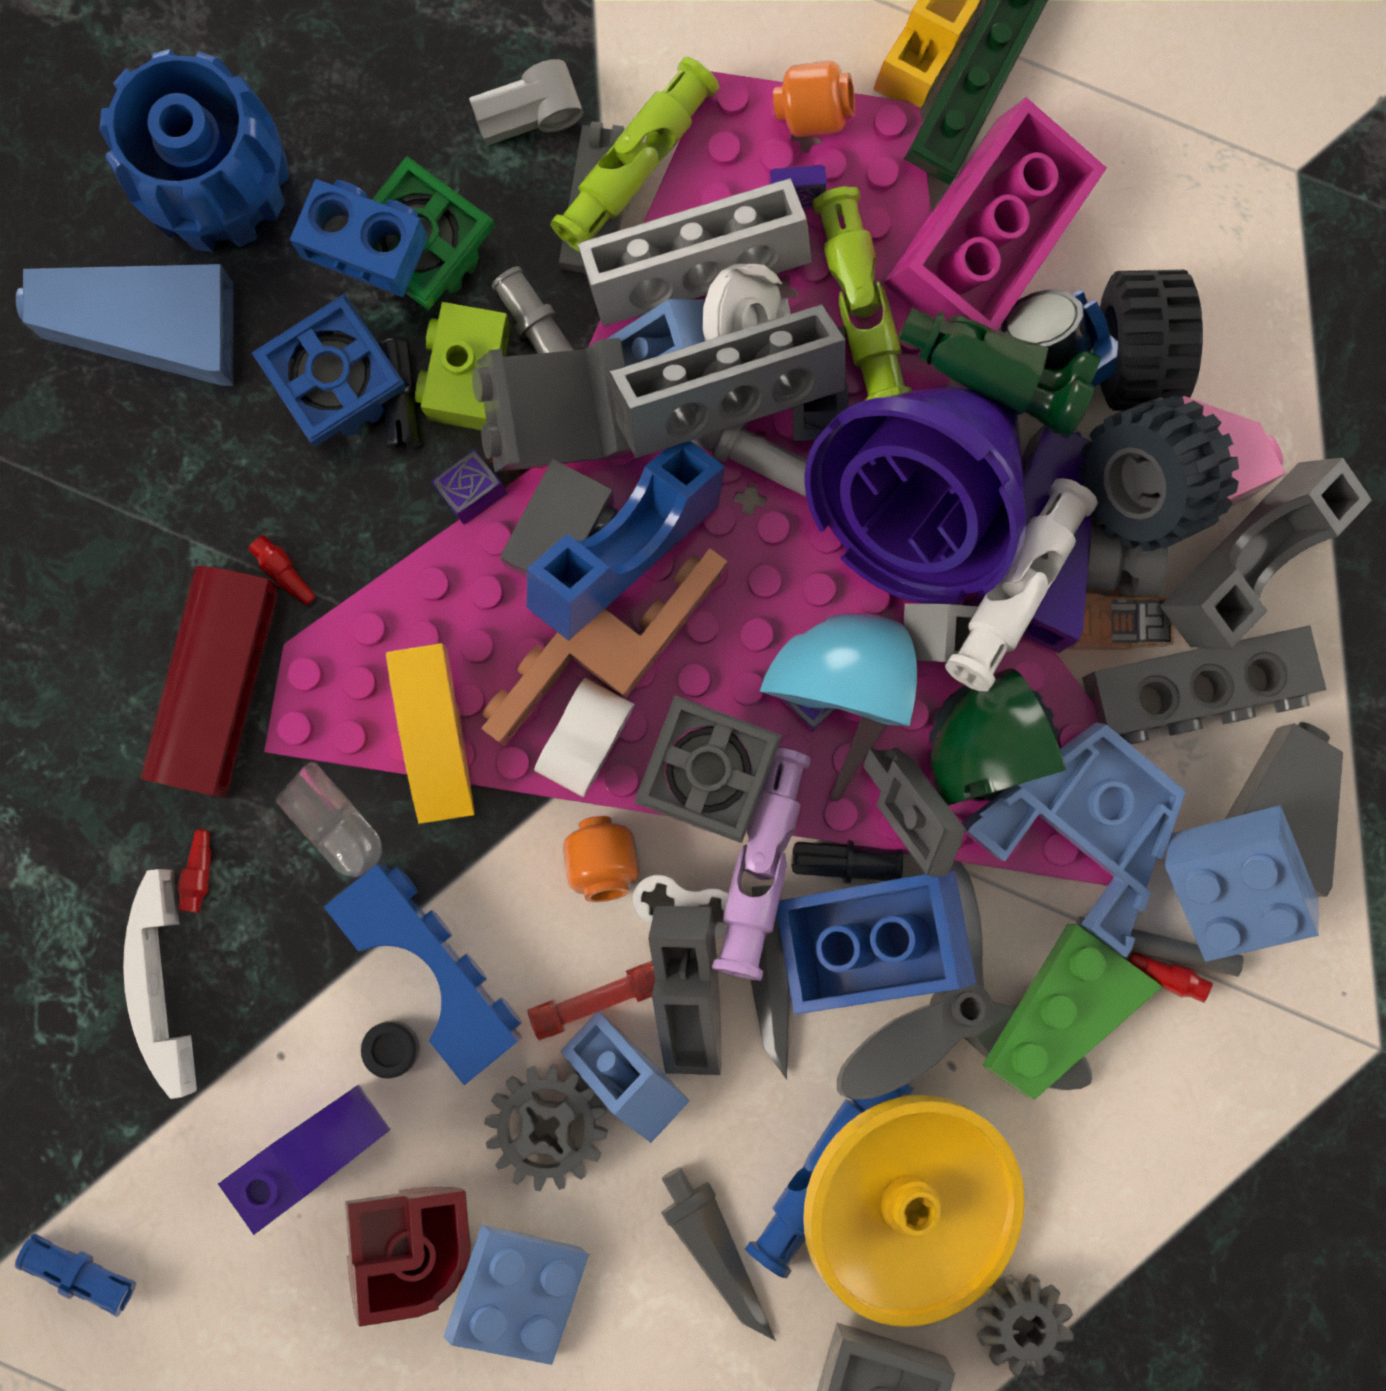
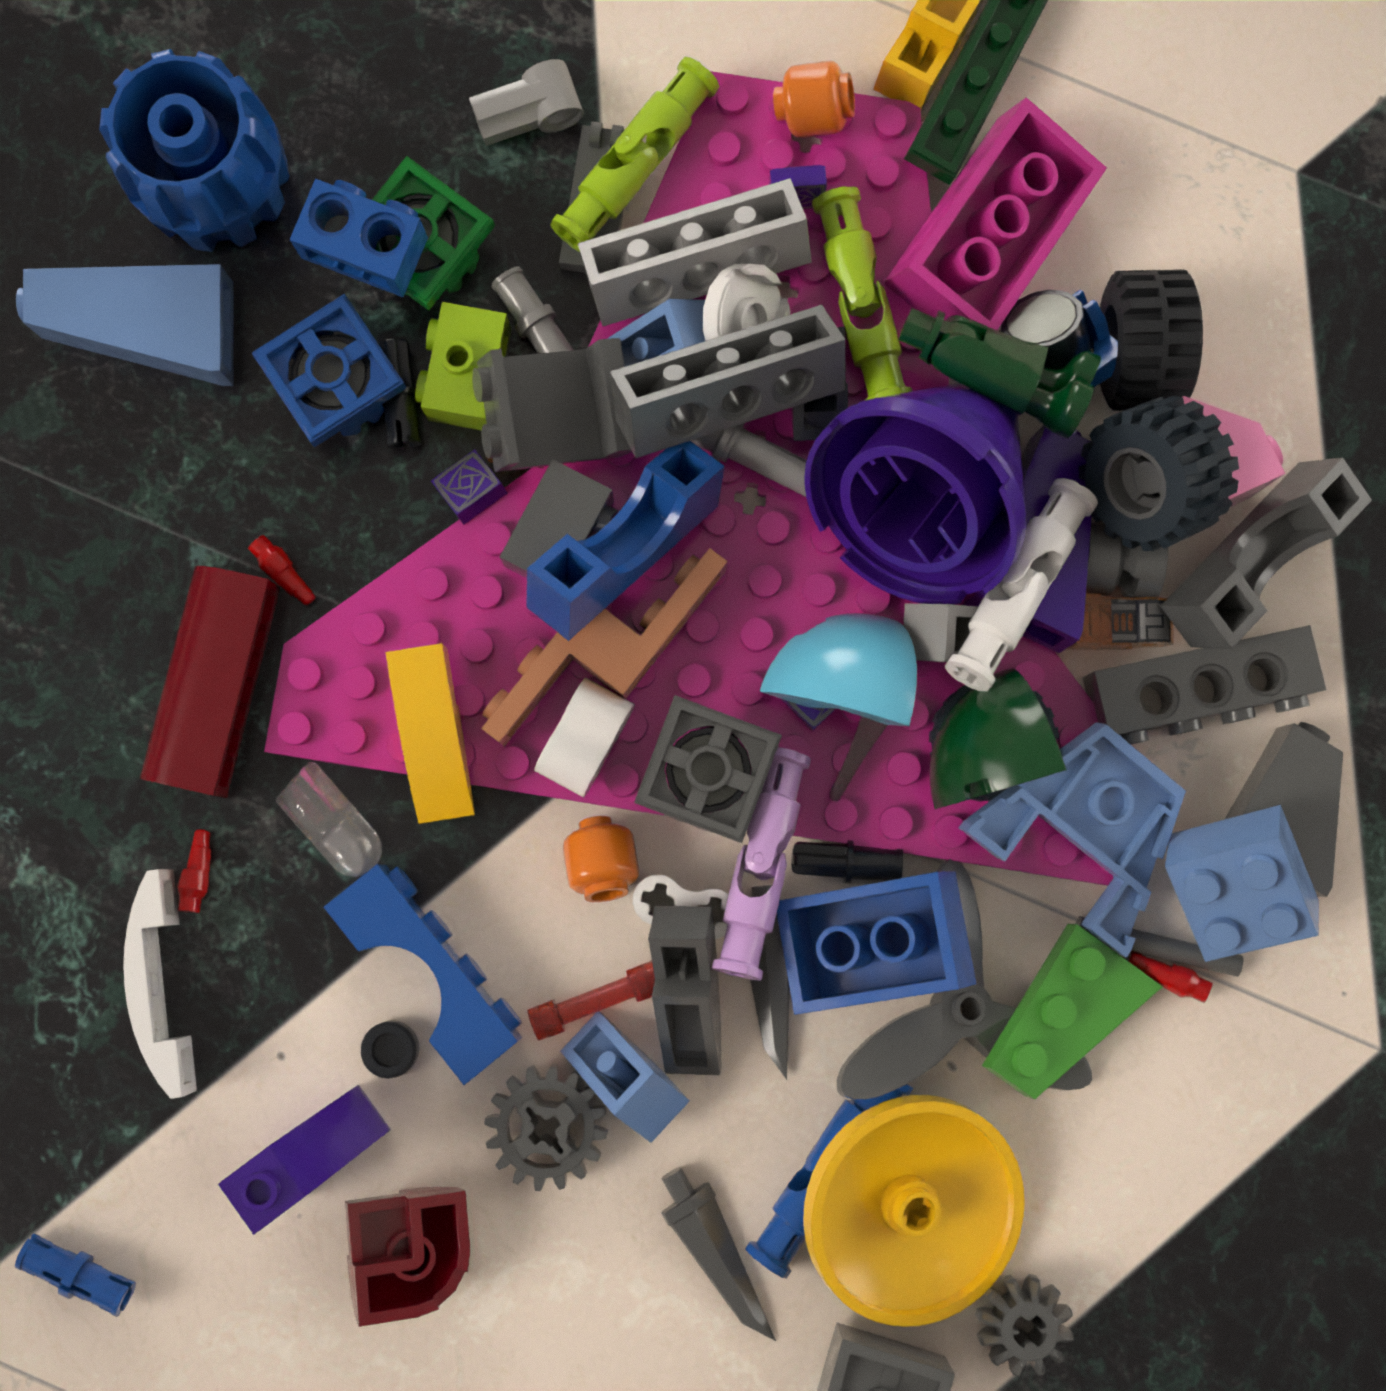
medium blue plate [443,1224,589,1365] -> none
dark grey hinge [863,748,966,877] -> none

